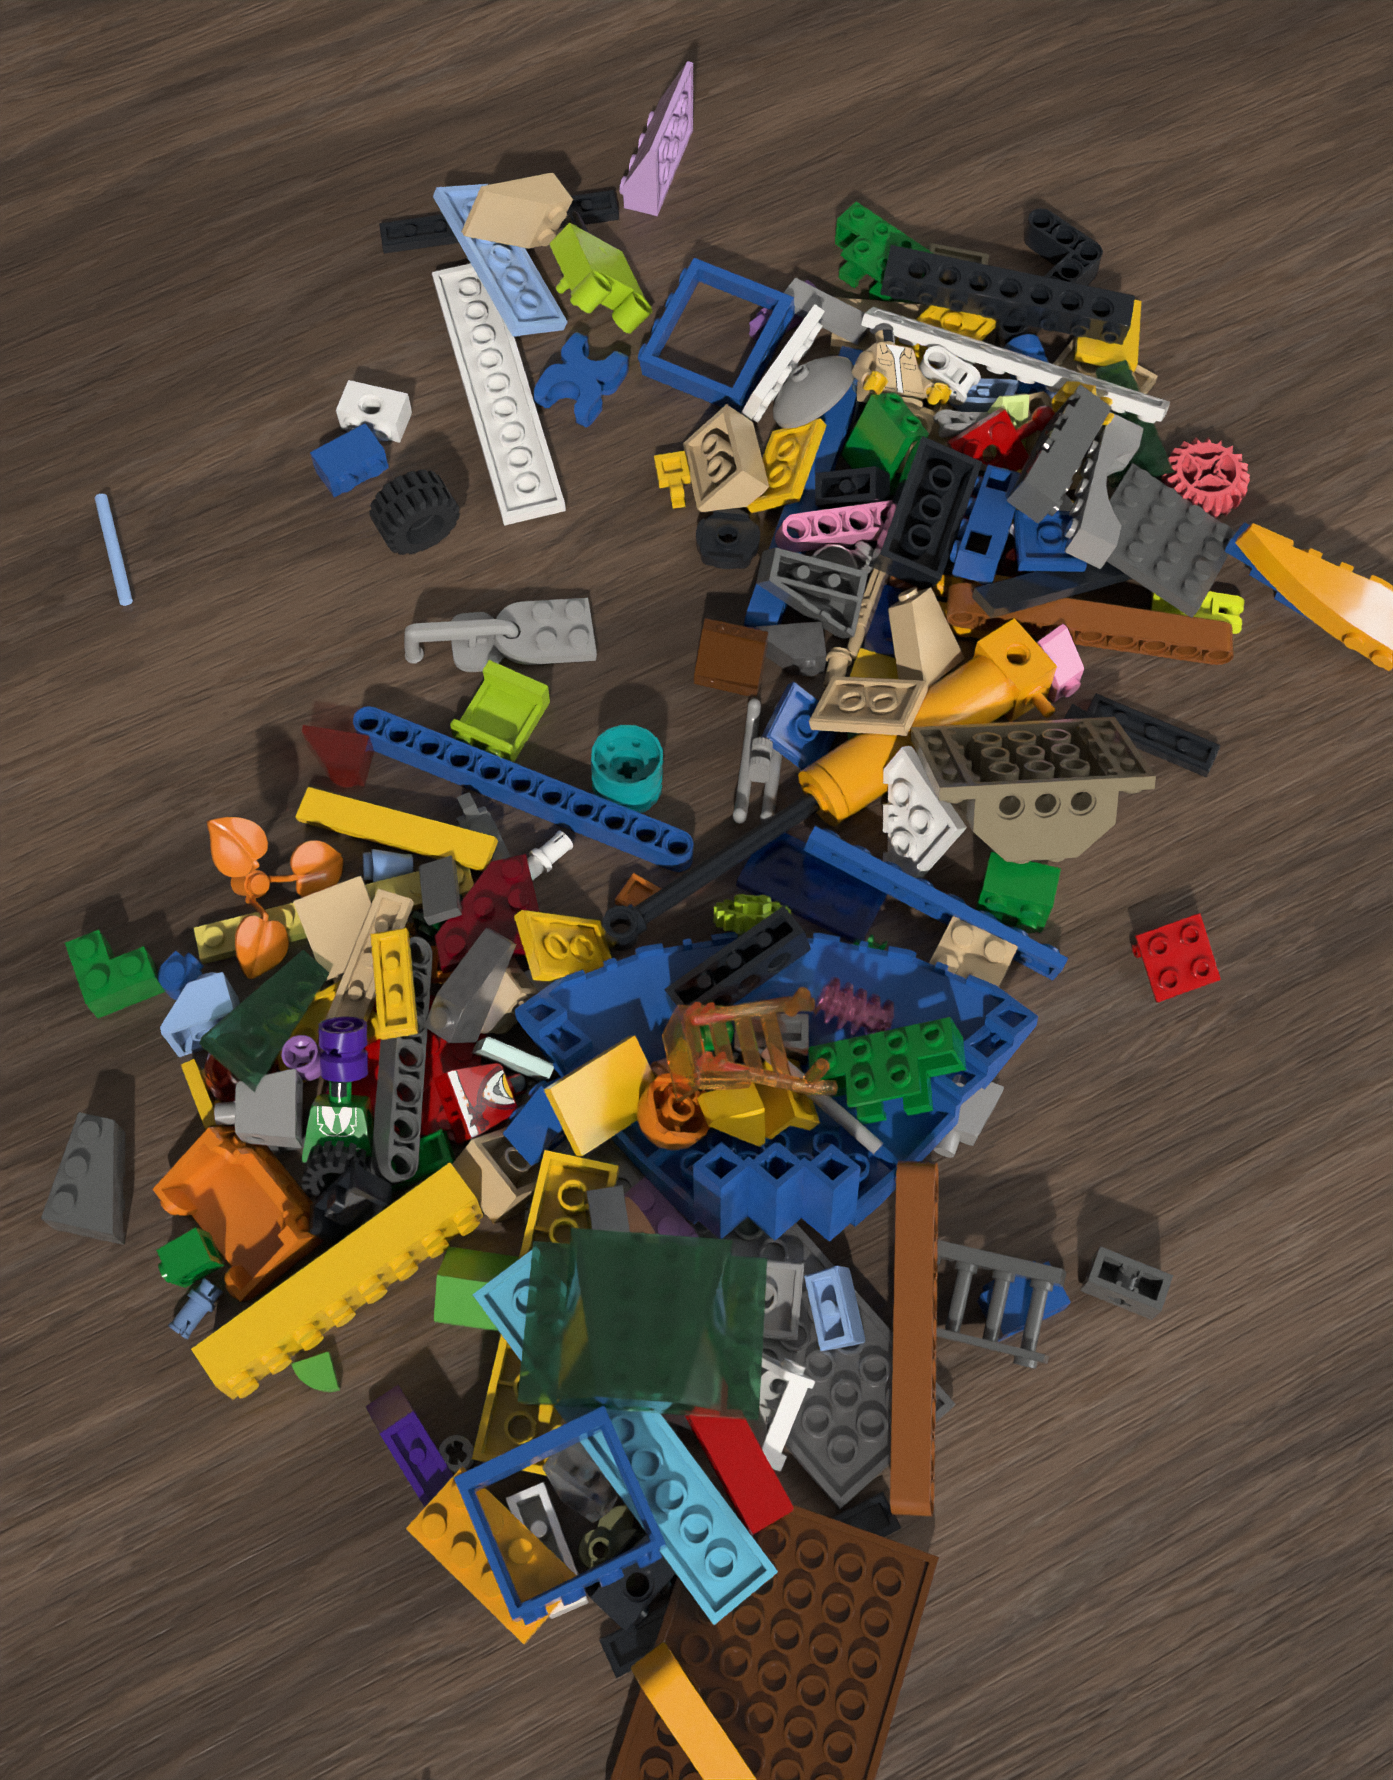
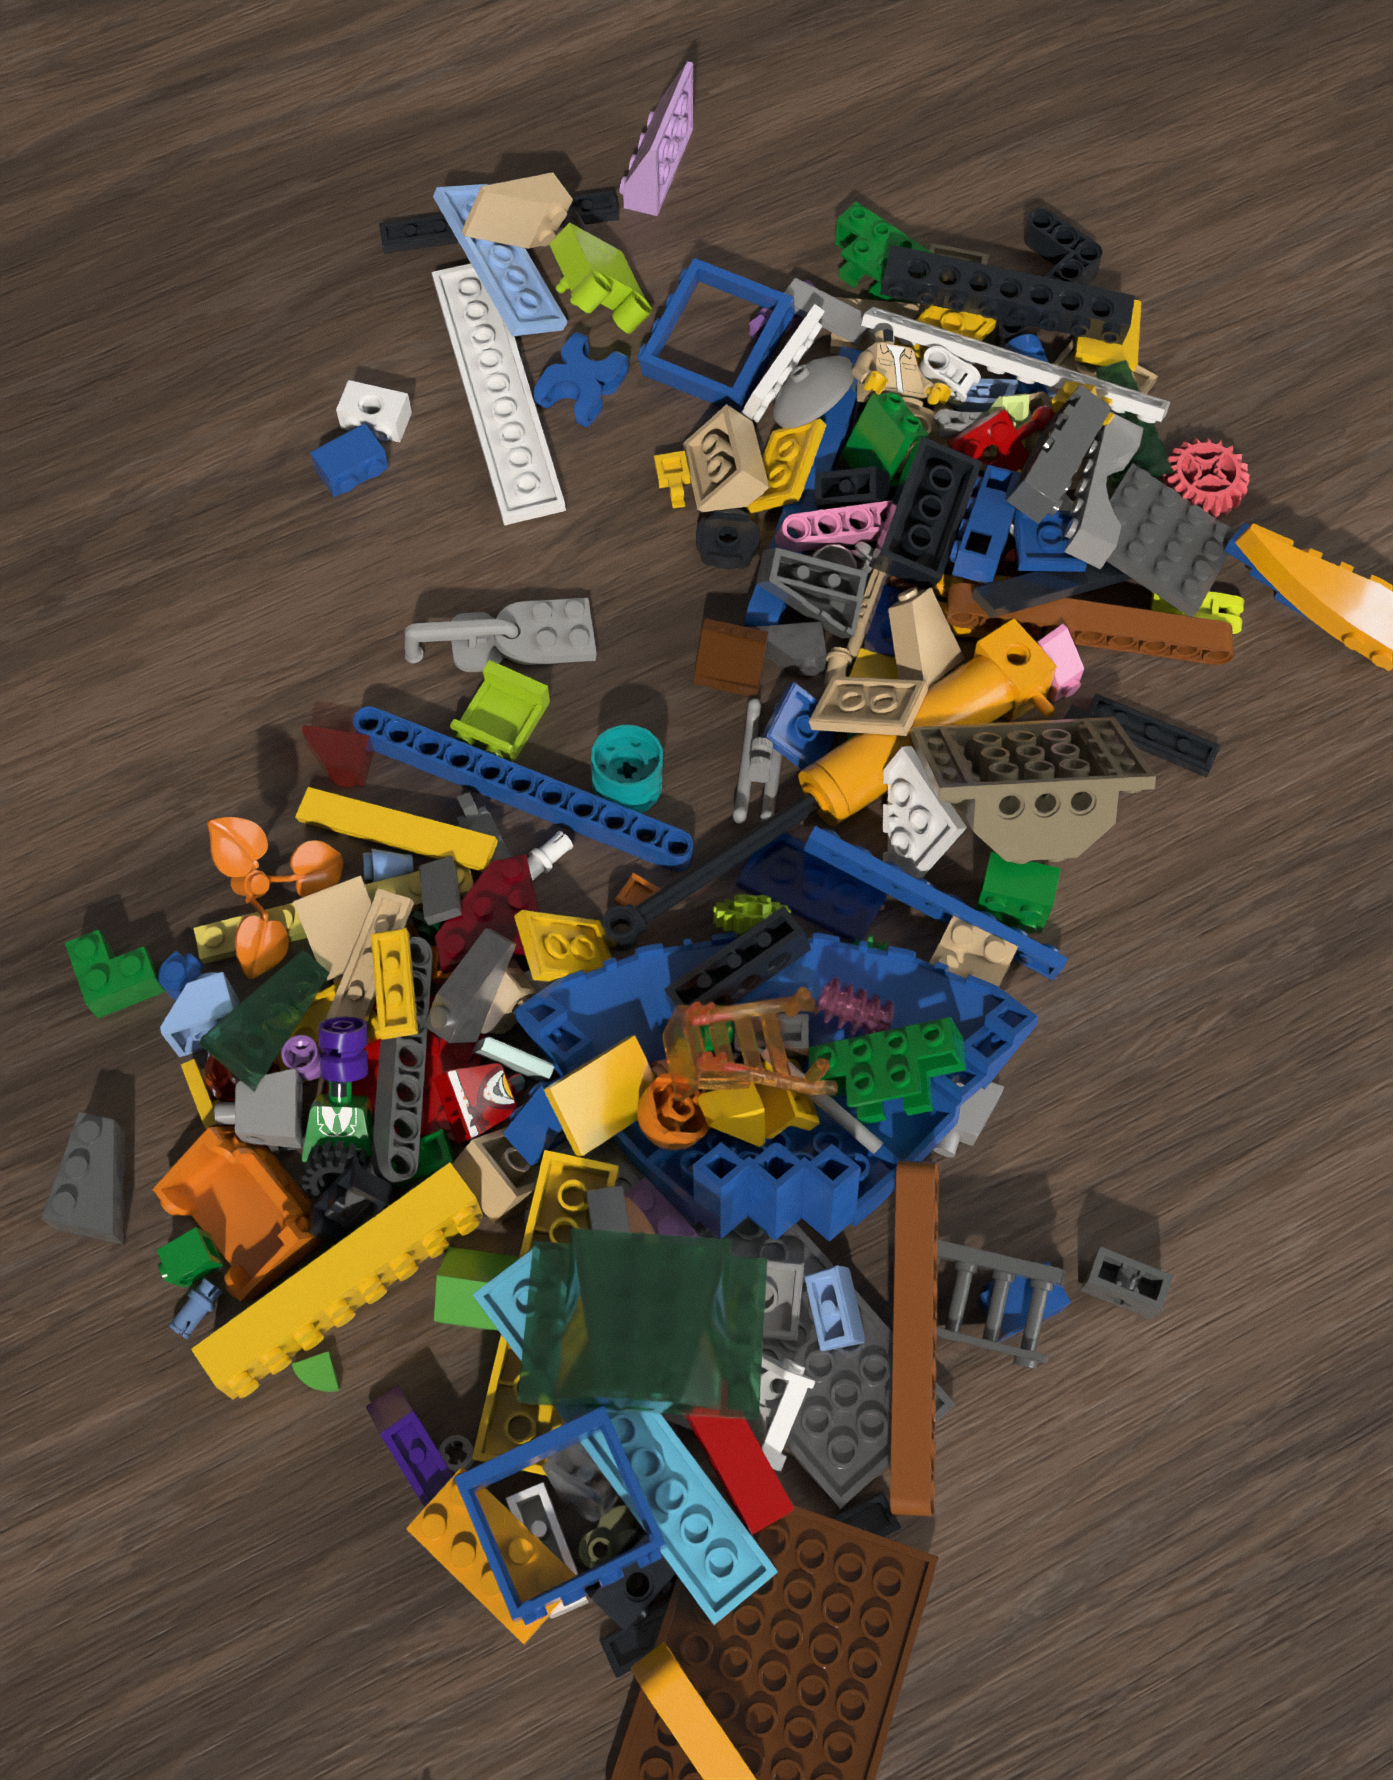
light blue bar [95,494,133,606] -> none
black tyre [369,469,460,555] -> none
red hinge [1132,913,1221,1003] -> none

